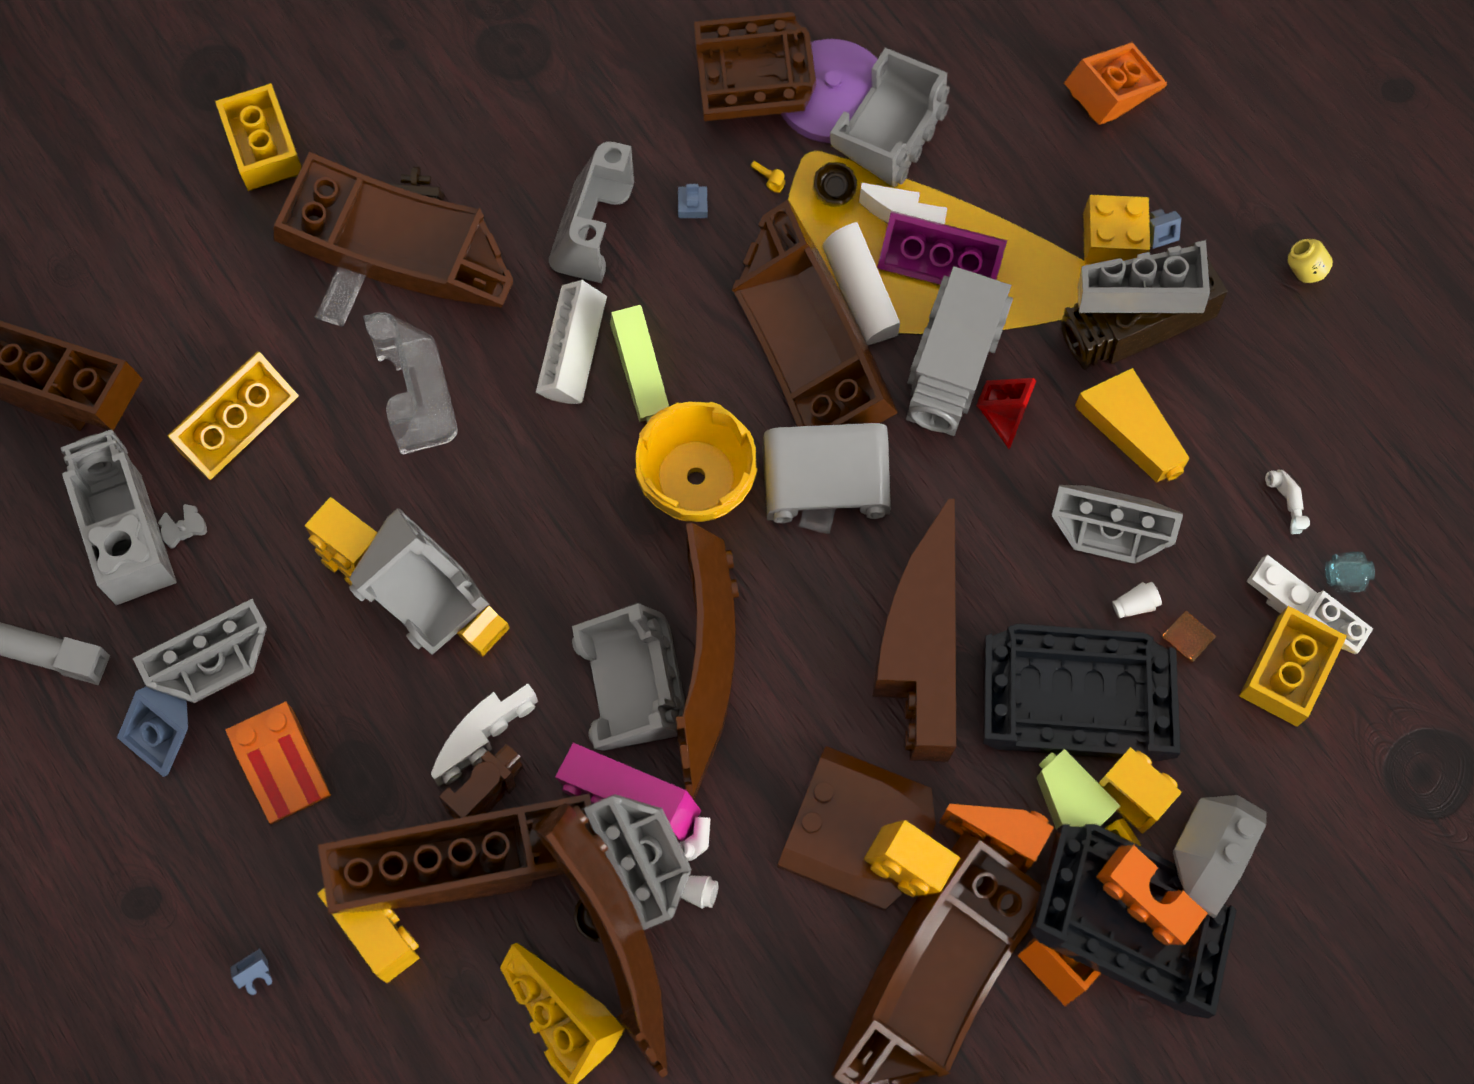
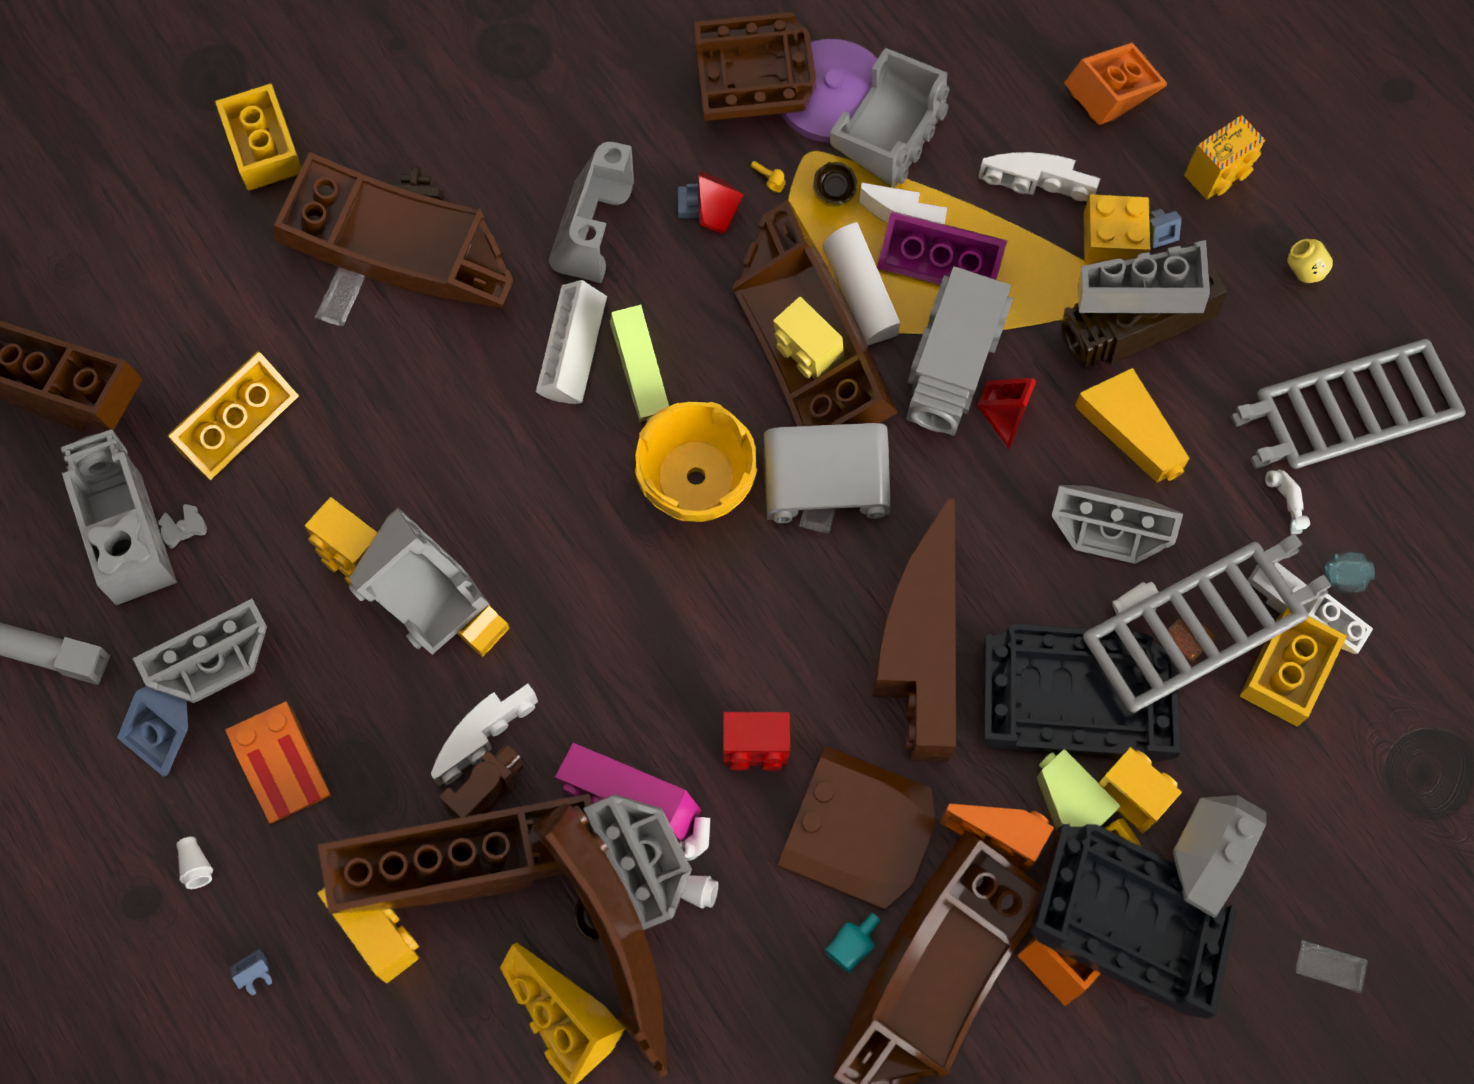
clear windscreen [363,312,458,455] -> none
light grey windscreen [572,603,685,751] -> none
reddish brown slope [676,523,739,800] -> none
yellow piece [864,820,960,897] -> none
orange arch [1096,845,1208,945] -> none
none -> white cone [176,837,213,889]
none -> red slope [699,171,744,234]
none -> red brick [723,712,790,771]
none -> light yellow brick [773,297,844,380]
none -> teal piece [823,913,881,974]
none -> white slope [978,152,1100,201]
none -> light grey bar [1083,533,1331,712]
none -> yellow brick [1184,115,1265,200]
none -> light grey bar [1231,339,1465,470]
none -> clear tile [1295,940,1368,993]

